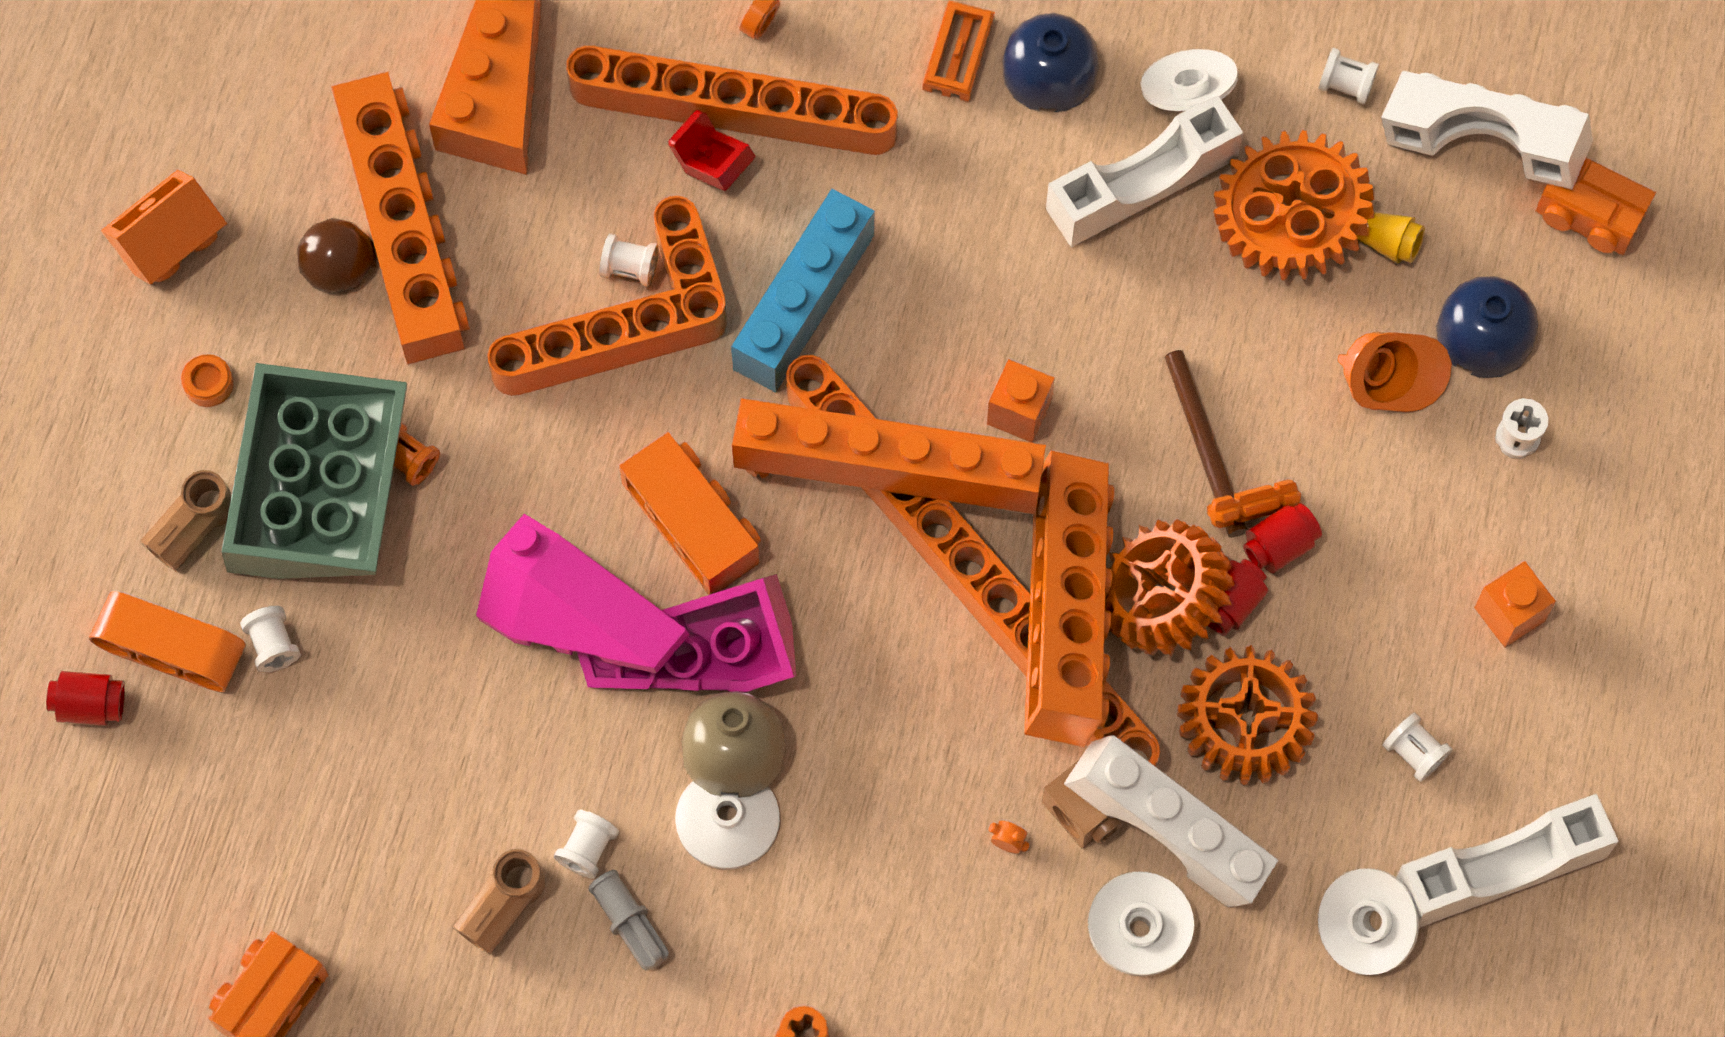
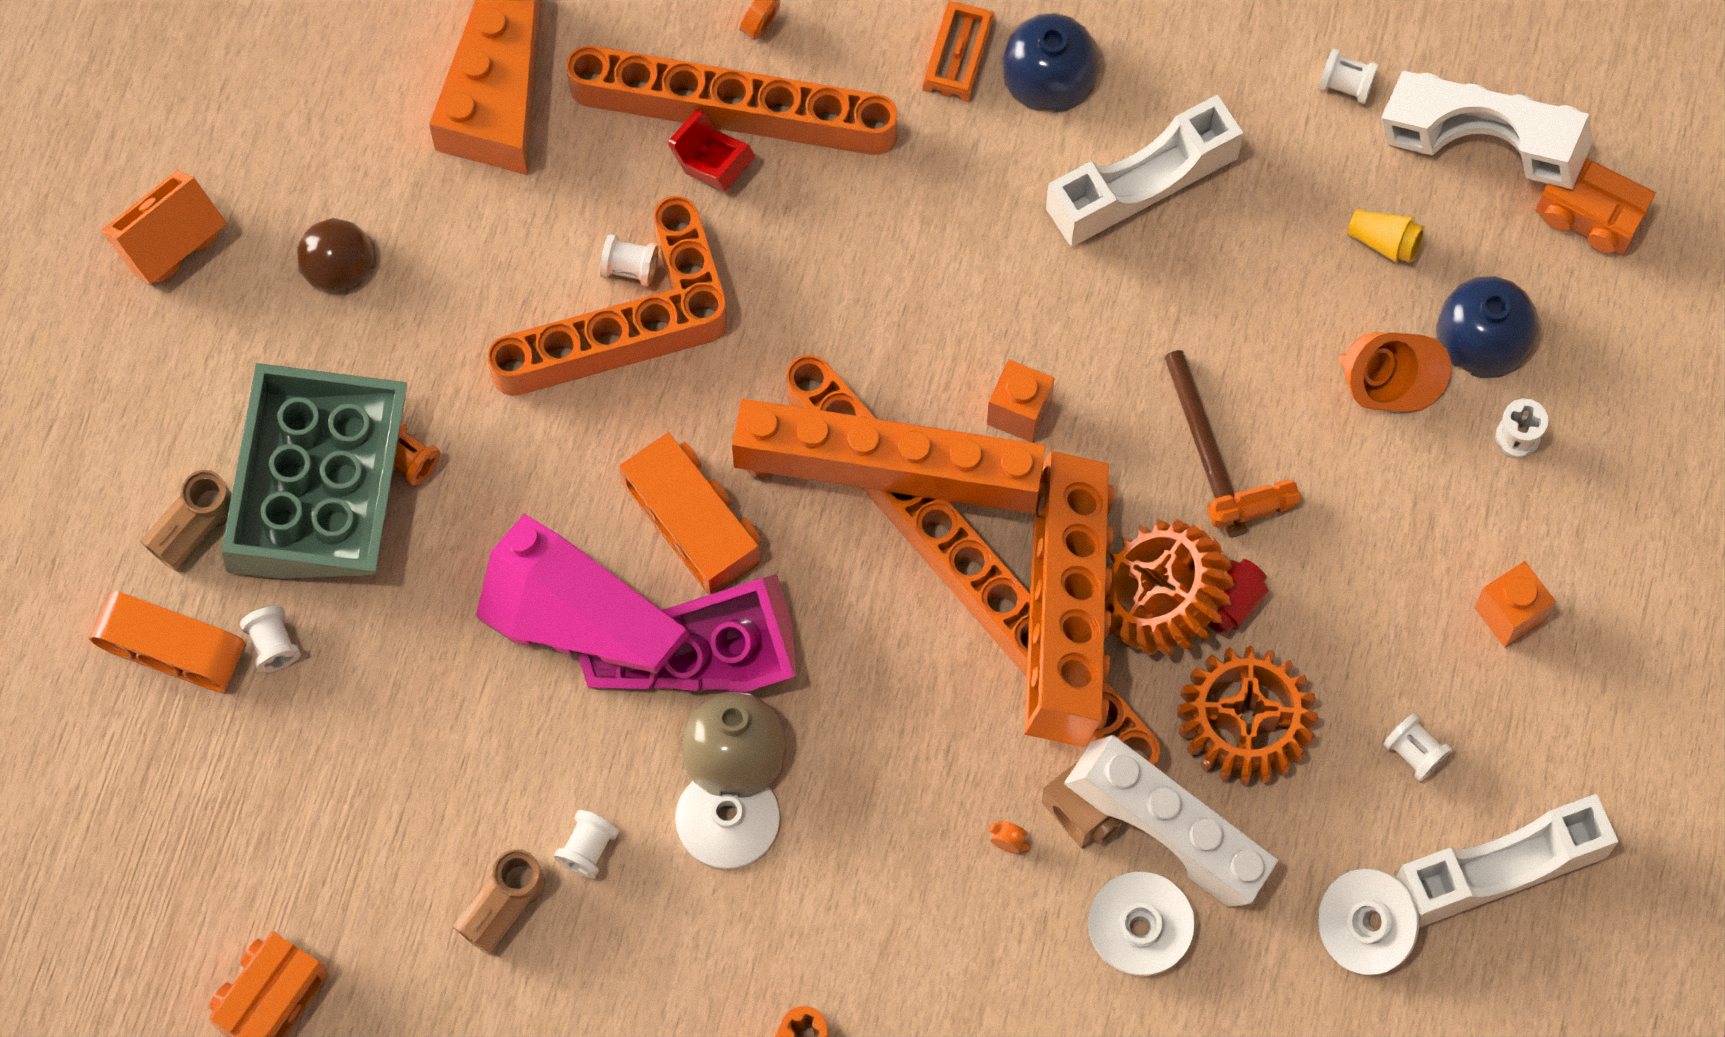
red brick [46,671,125,726] -> none
orange tile [181,354,234,407] -> none
orange brick [331,72,470,365] -> none
light grey axle [588,870,669,970] -> none
dark azure brick [731,189,875,393] -> none
white dish [1141,49,1238,111] -> none
orange gear [1213,130,1375,280] -> none
red brick [1243,503,1322,573] -> none

